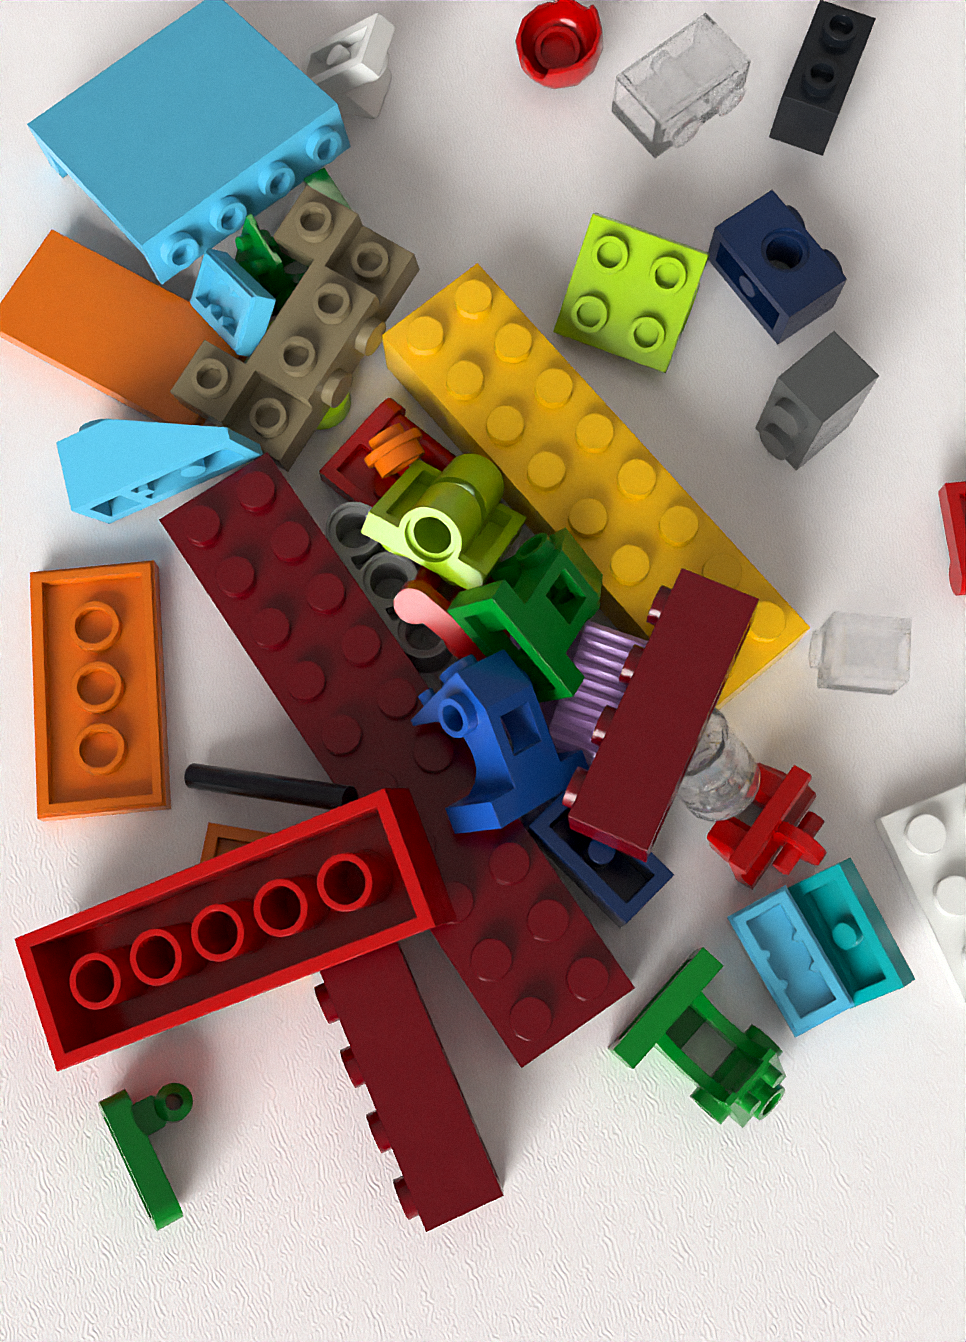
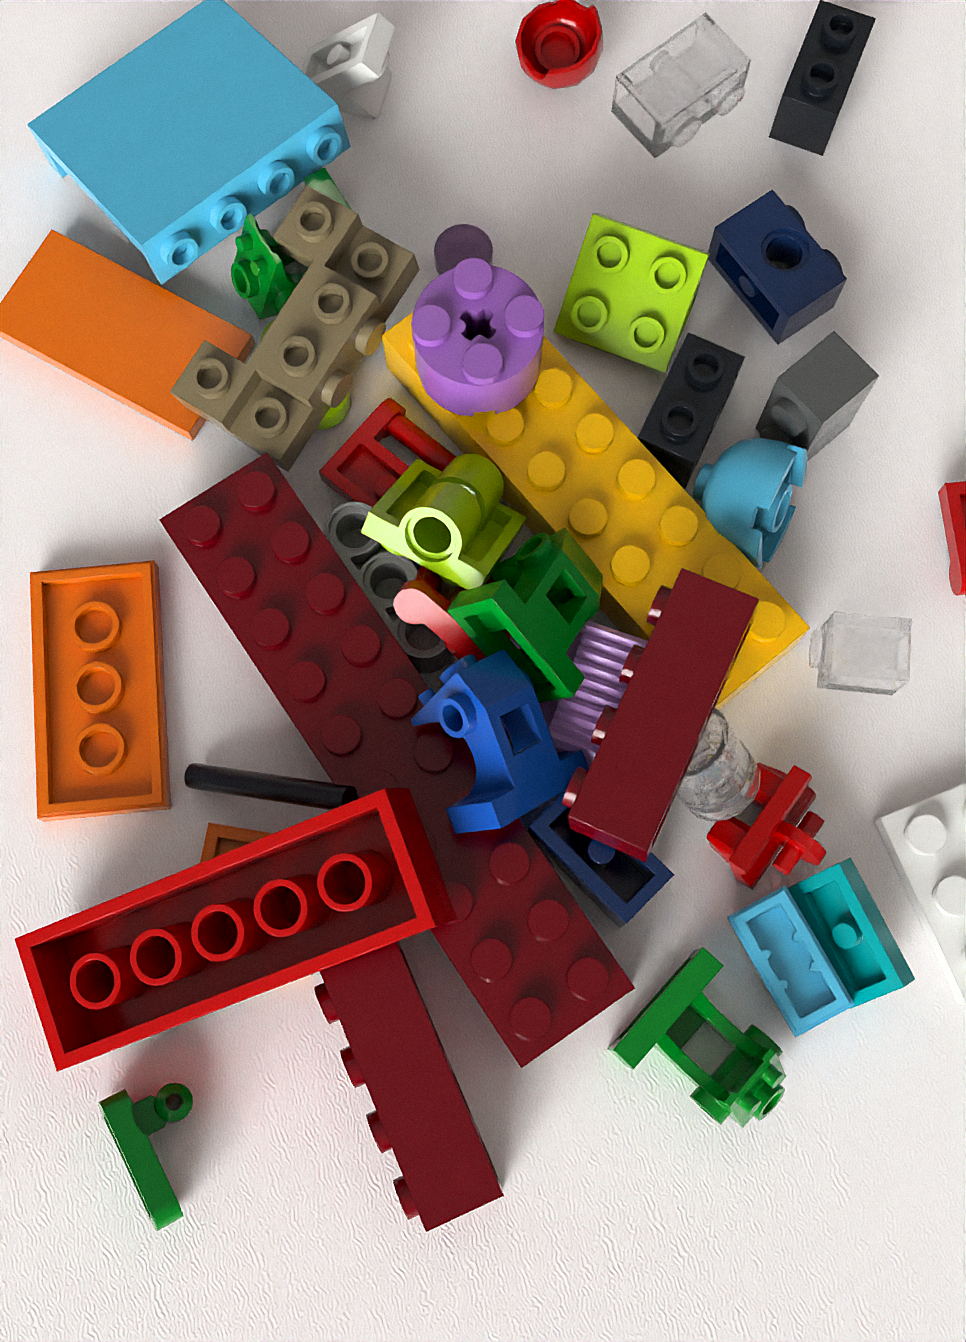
medium azure slope [56,419,263,524] -> none
medium azure plate [190,248,276,357] -> none
orange plate [364,423,425,479] -> none
none -> medium lavender brick [411,258,544,416]
none -> clear purple tile [434,224,493,275]
none -> black brick [637,332,745,489]
none -> medium azure cylinder [693,437,808,568]

